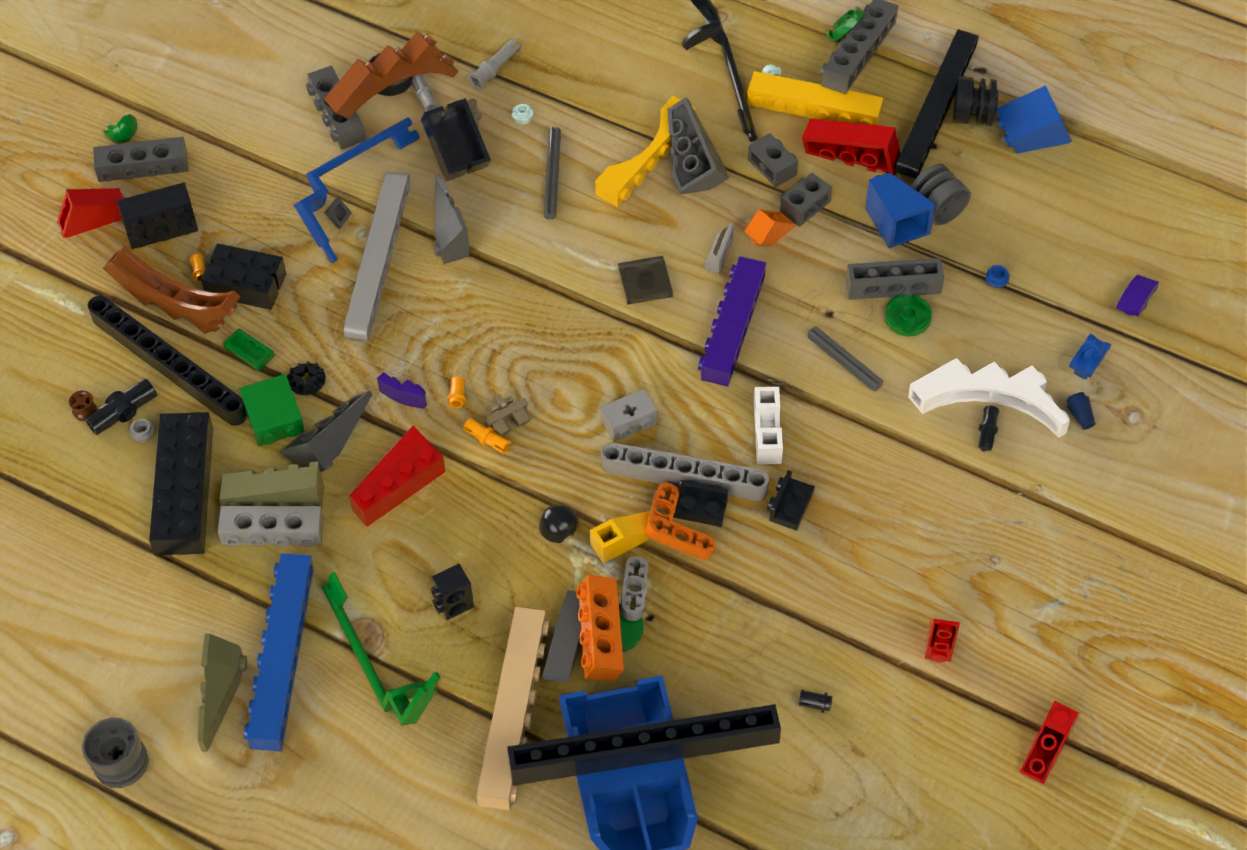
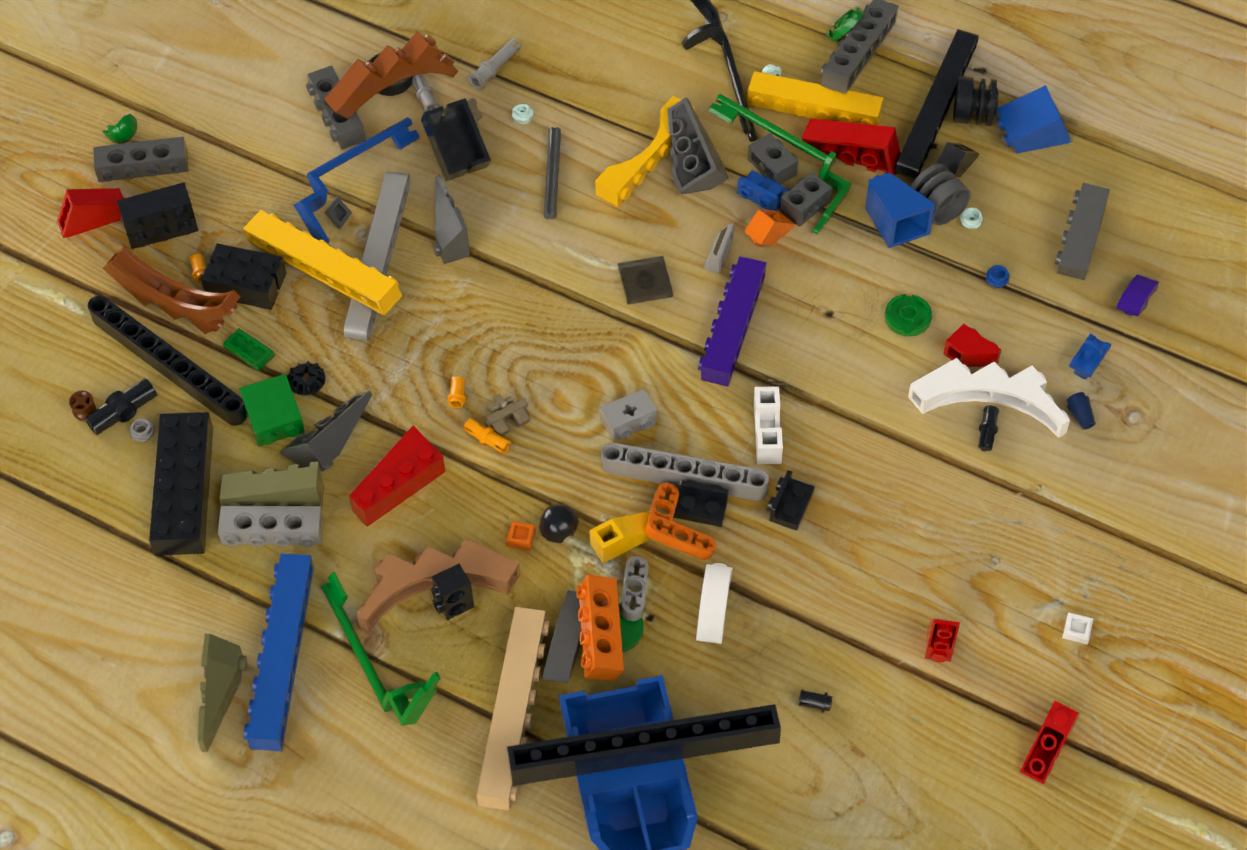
dark grey wheel [82,718,149,788] -> none
dark purple slope [377,372,427,409] -> none
dark grey axle [808,326,883,391] -> none
dark grey brick [846,258,944,300] -> none
none -> yellow brick [243,210,402,316]
none -> medium nougat arch [357,539,520,633]
none -> orange tile [506,521,536,551]
none -> white arch [696,563,733,644]
none -> green piece [708,94,852,235]
none -> blue bracket [737,170,790,211]
none -> black slope [936,142,980,177]
none -> red slope [943,323,1001,367]
none -> light aqua plate [960,207,983,229]
none -> dark grey wedge [1055,183,1110,280]
none -> white tile [1062,612,1093,645]

